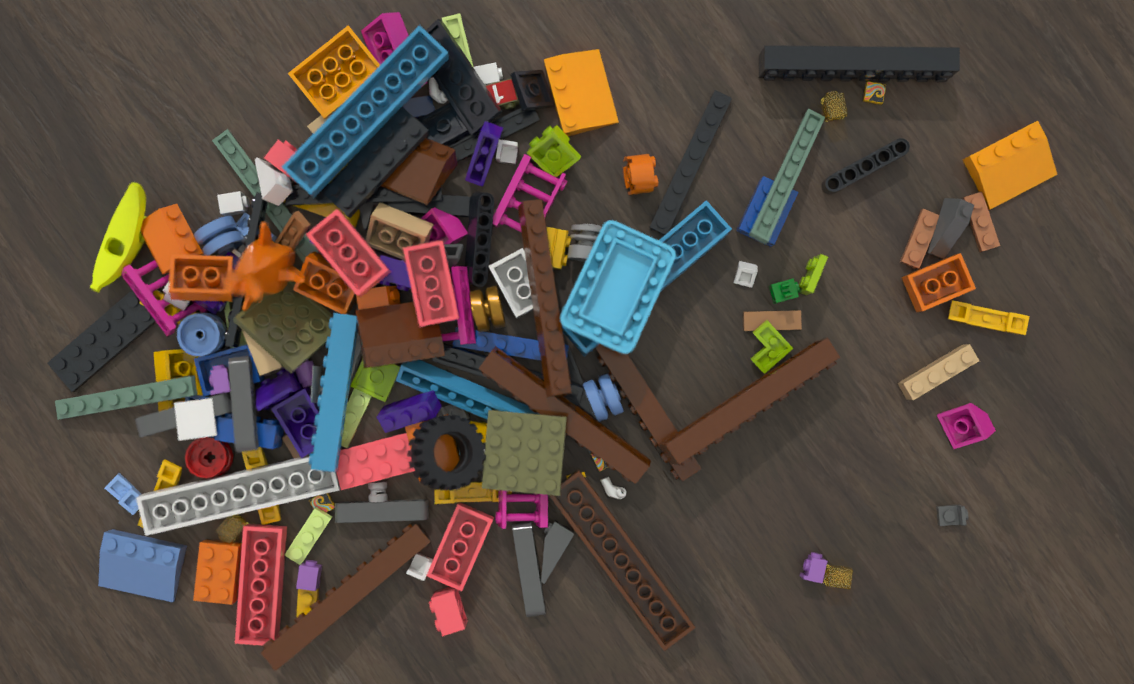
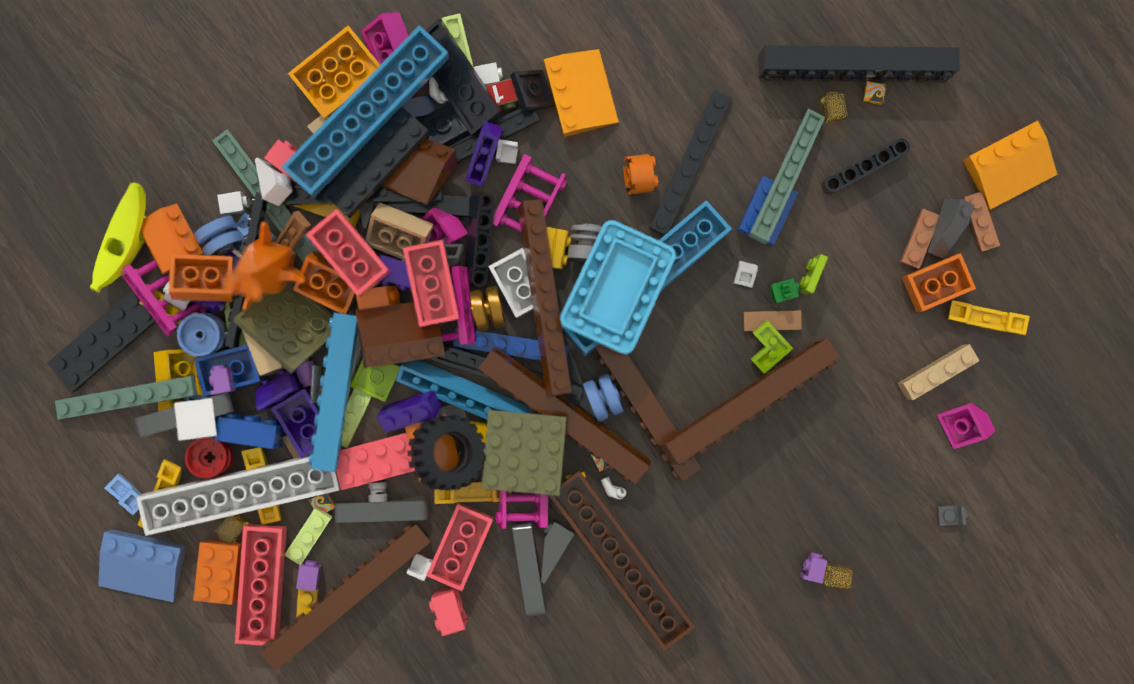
dark grey beam [228,356,258,453] -> none
lime plate [527,125,581,177] -> none

